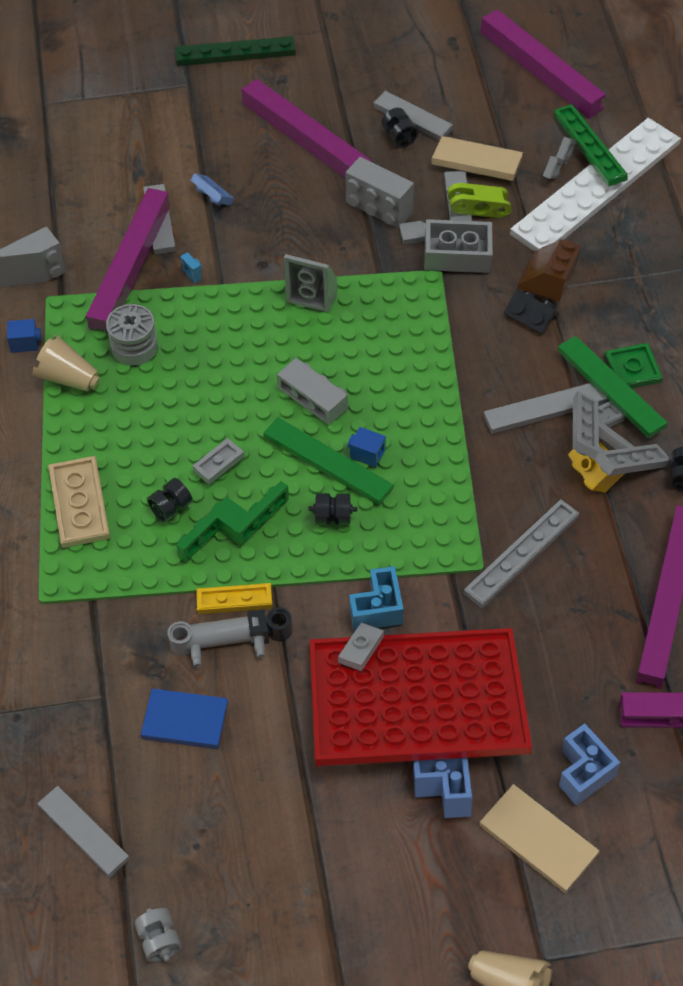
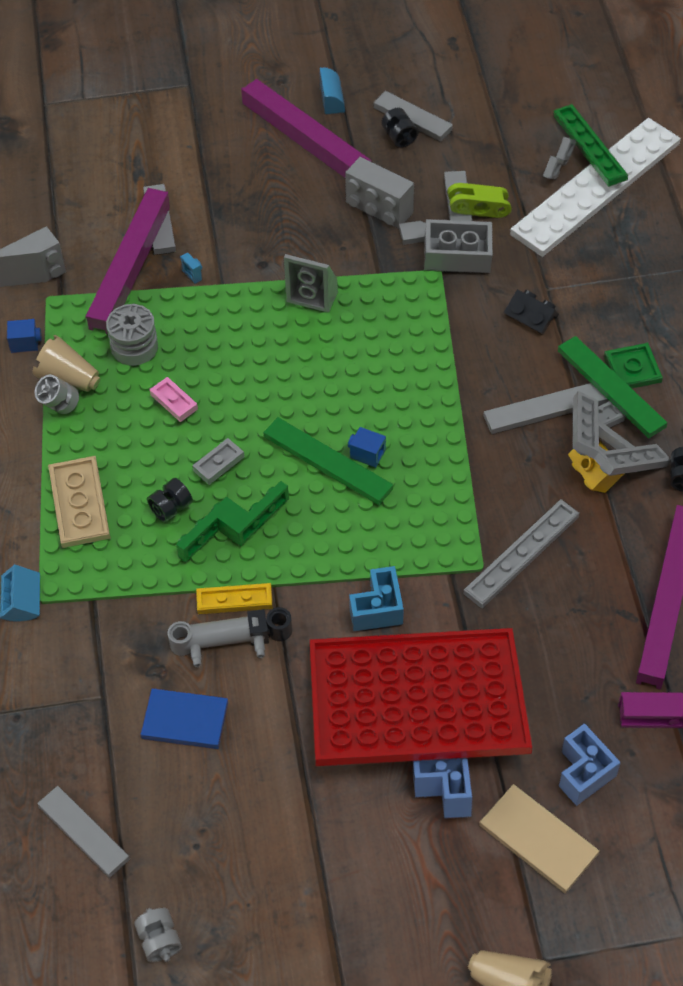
dark green plate [175,36,296,66] -> none
medium blue plate [190,173,235,206] -> none
light grey brick [277,358,348,425] -> none
black wheel [308,493,358,525] -> none
light grey plate [338,623,384,671] -> none
tan tile [431,136,523,181] -> none
magenta tile [481,9,606,119] -> none
reddish brown slope [517,239,582,302] -> none
none -> dark azure brick [0,564,40,621]
none -> light grey wheel [35,375,79,414]
none -> bright pink plate [149,377,198,422]
none -> dark azure brick [320,68,345,114]

